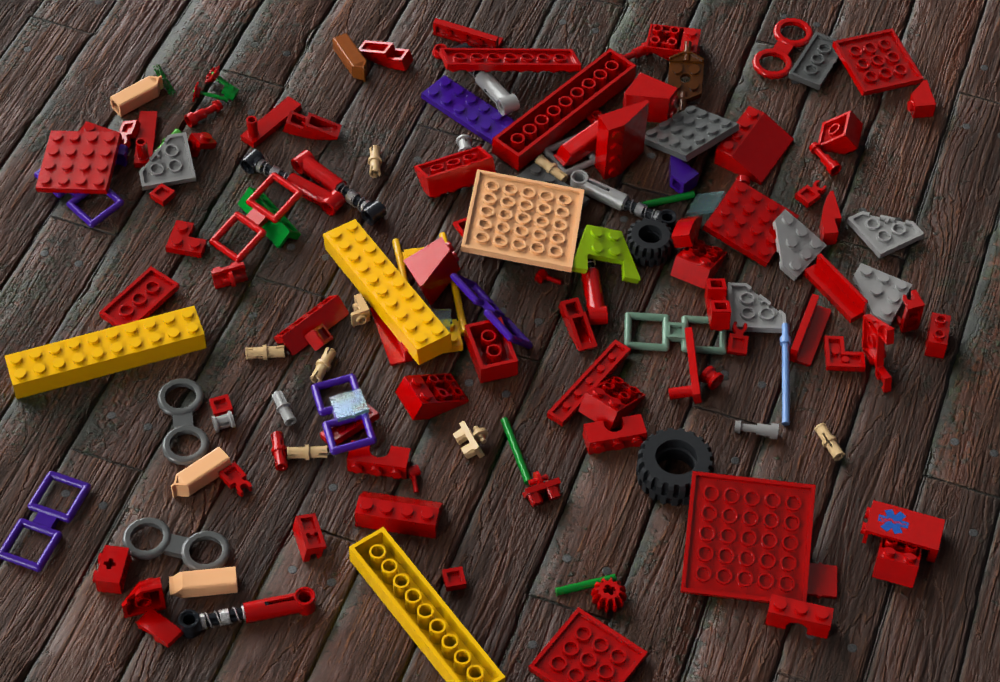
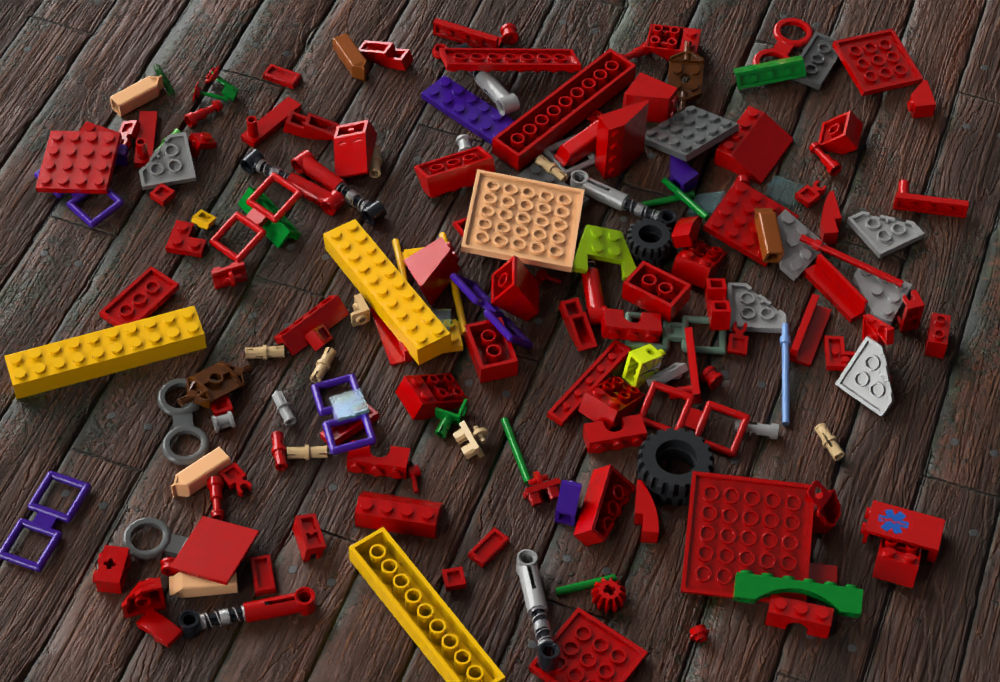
none -> red bush [160,557,179,576]
none -> red piece [170,516,259,585]
none -> reddish brown plate [177,361,252,409]
none -> yellow plate [191,209,217,230]
none -> red piece [207,476,225,520]
none -> red tile [250,554,277,596]
none -> red tile [262,64,302,90]
none -> red slope [334,119,377,178]
none -> green bracket [435,399,469,438]
none -> red tile [468,527,510,568]
none -> red slope [491,255,539,321]
none -> red wheel [500,23,519,45]
none -> piece [516,549,560,671]
none -> dark purple slope [555,479,582,526]
none -> red wedge [573,464,636,547]
none -> red arch [601,308,662,343]
none -> red brick [622,261,691,323]
none -> neon yellow torso [622,344,666,388]
none -> red slope [634,479,659,544]
none -> red bar [639,381,751,458]
none -> light grey plate [645,362,688,386]
none -> green bar [662,177,710,221]
none -> red plate [689,624,710,643]
none -> green arch [732,570,863,618]
none -> green panel [733,55,806,90]
none -> dark orange piece [754,208,785,263]
none -> clear light blue piece [764,175,804,207]
none -> red bar [799,234,904,288]
none -> red piece [807,480,841,534]
none -> plate [835,336,894,417]
none -> red piece [893,180,969,218]

